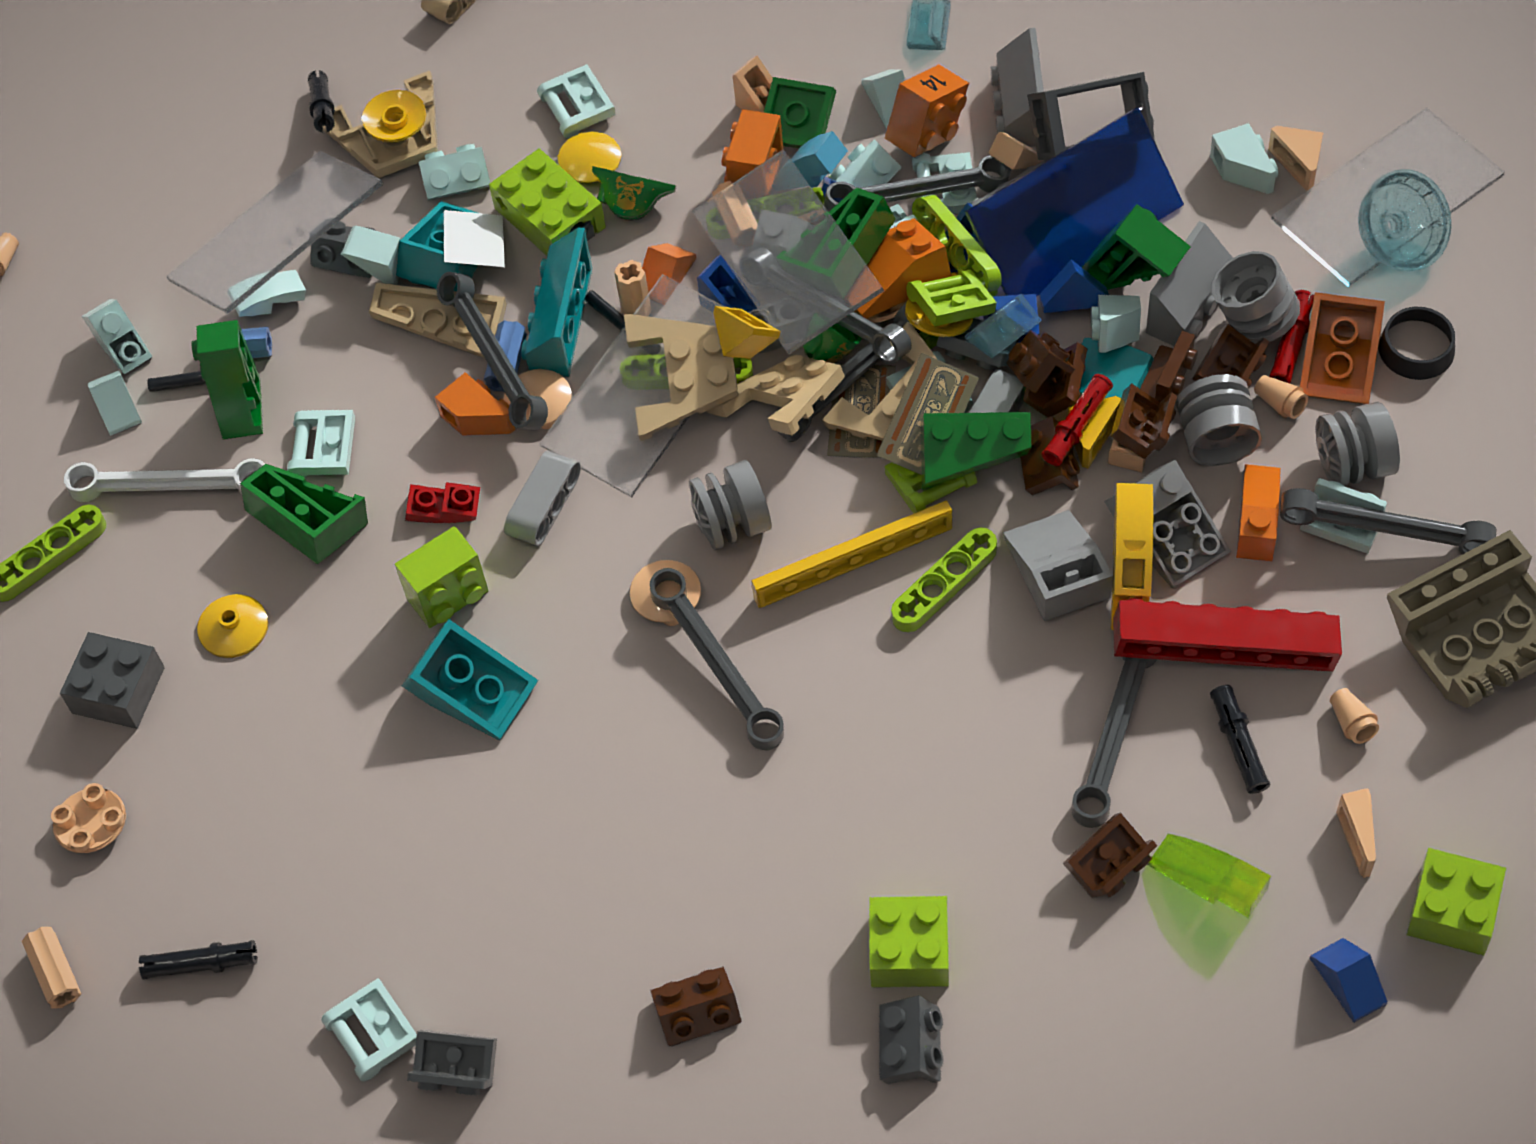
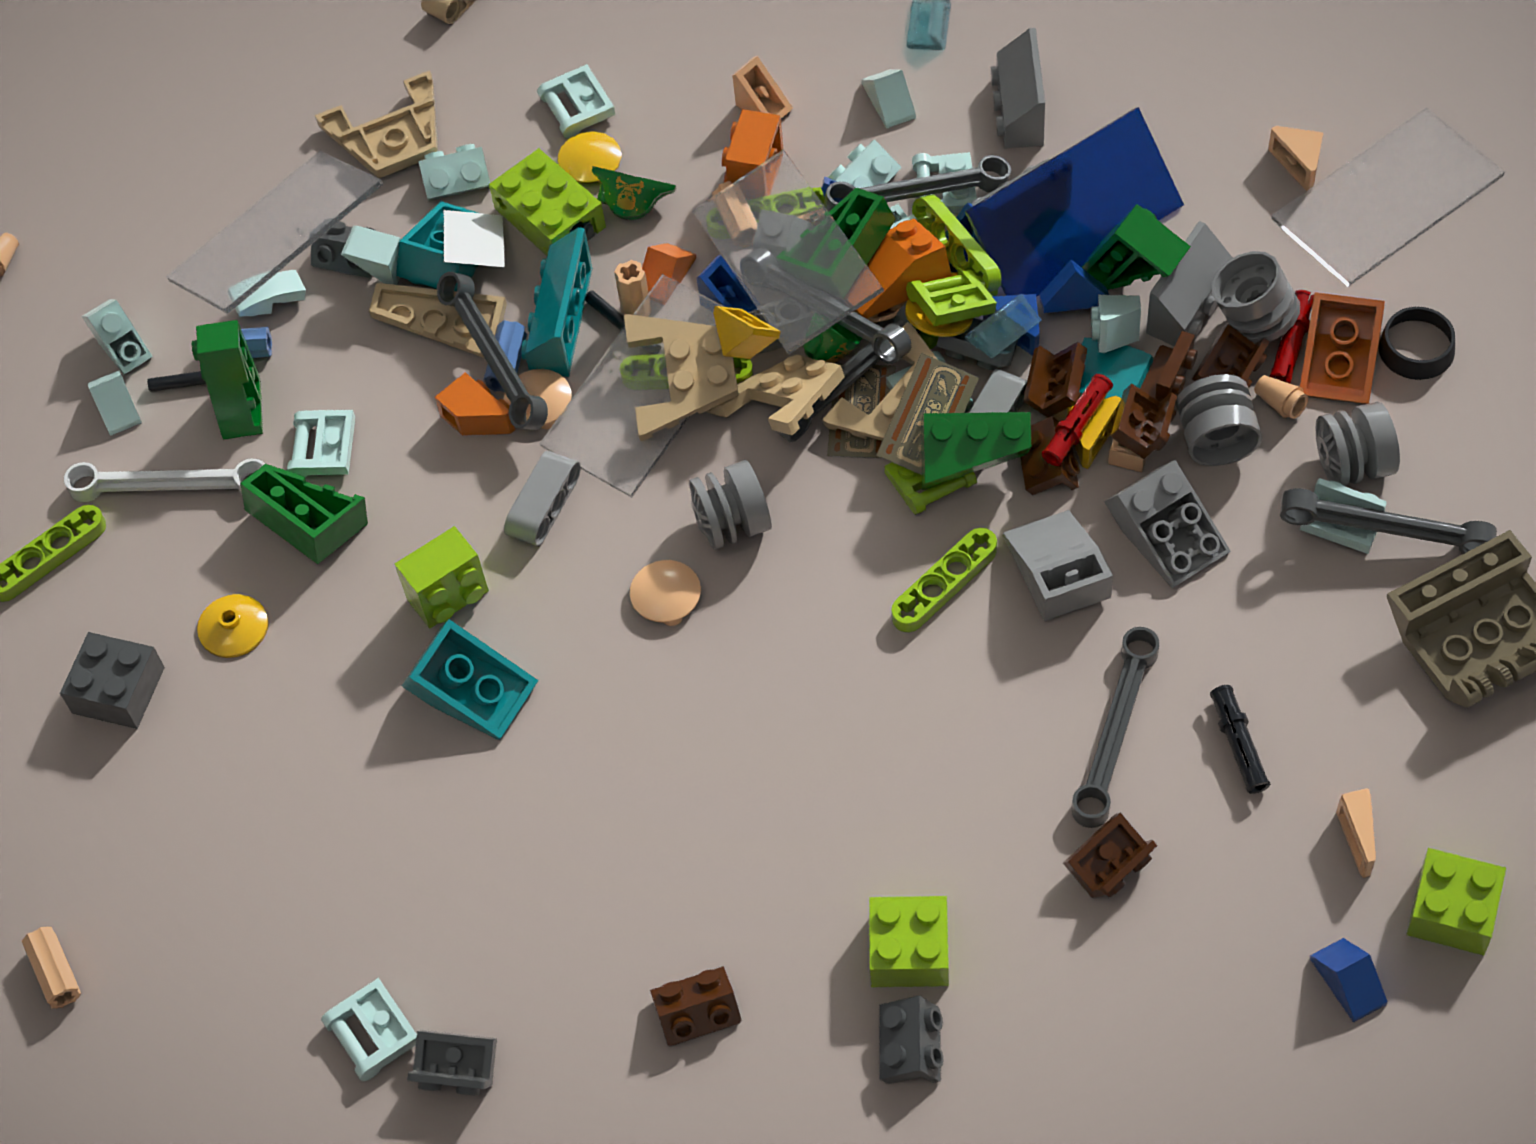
light nougat dish [51,783,126,853] -> none
black pin [139,940,258,980] -> none
black pin [308,70,335,133] -> none
yellow dish [362,90,427,142] -> none
red slope [405,482,480,523] -> none
dark grey piece [650,568,784,750] -> none
yellow tile [751,500,952,608] -> none
green hinge [764,77,837,149] -> none
medium azure slope [773,131,848,193] -> none
orange brick [884,64,969,158] -> none
light nougat slope [988,132,1044,170] -> none
reddish brown bracket [1006,330,1075,393] -> none
dark grey window [1027,72,1155,160] -> none
yellow slope [1110,483,1153,630] -> none
red brick [1113,598,1342,672] -> none
clear neon green slope [1148,833,1271,918] -> none
light aqua slope [1210,123,1278,194] -> none
orange slope [1236,464,1281,562] -> none
light nougat cone [1329,688,1379,744] -> none
clear light blue hat [1358,169,1452,271] -> none

